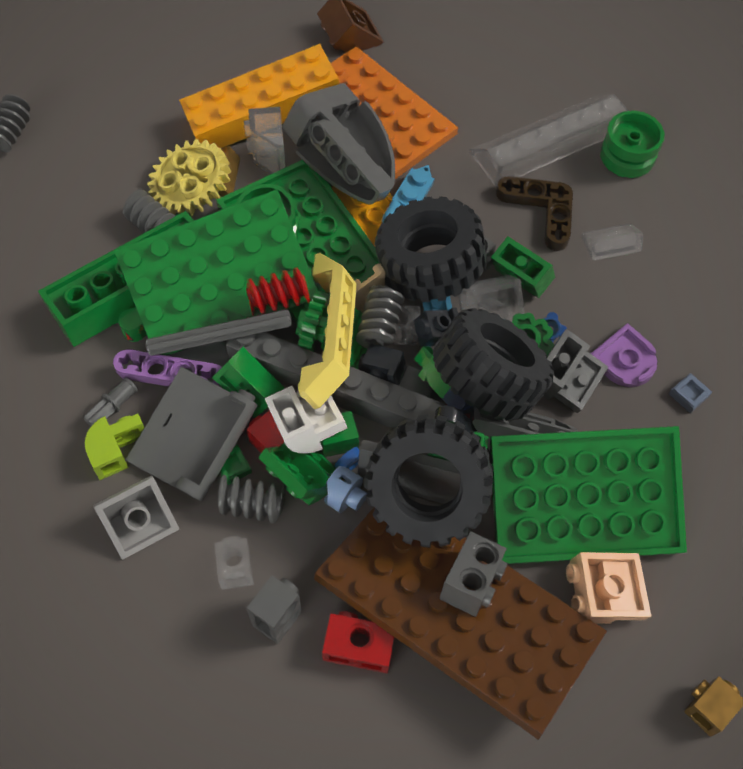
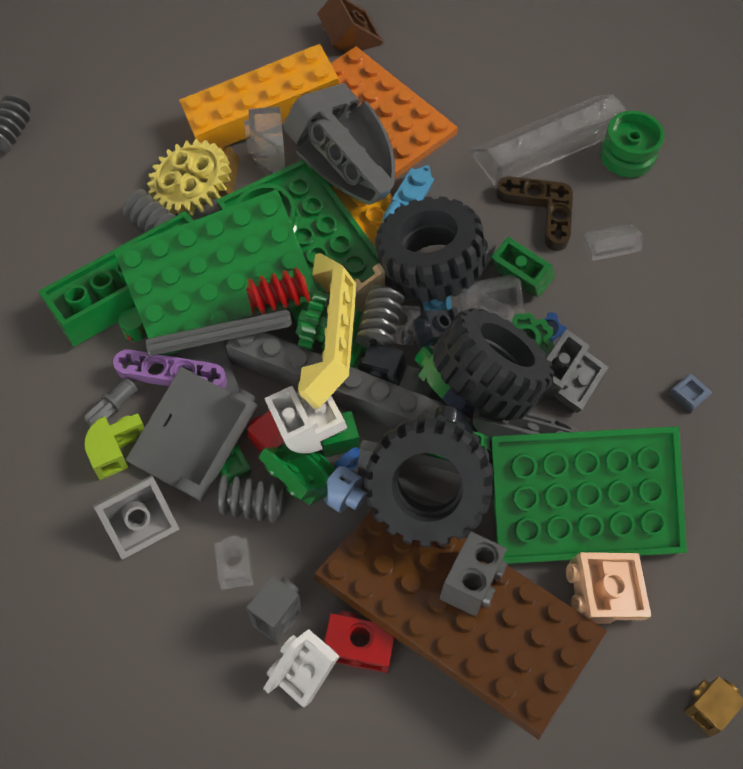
green hinge [212,347,285,418] -> none
medium lavender tile [591,323,657,387] -> none
none -> white bracket [263,629,339,708]

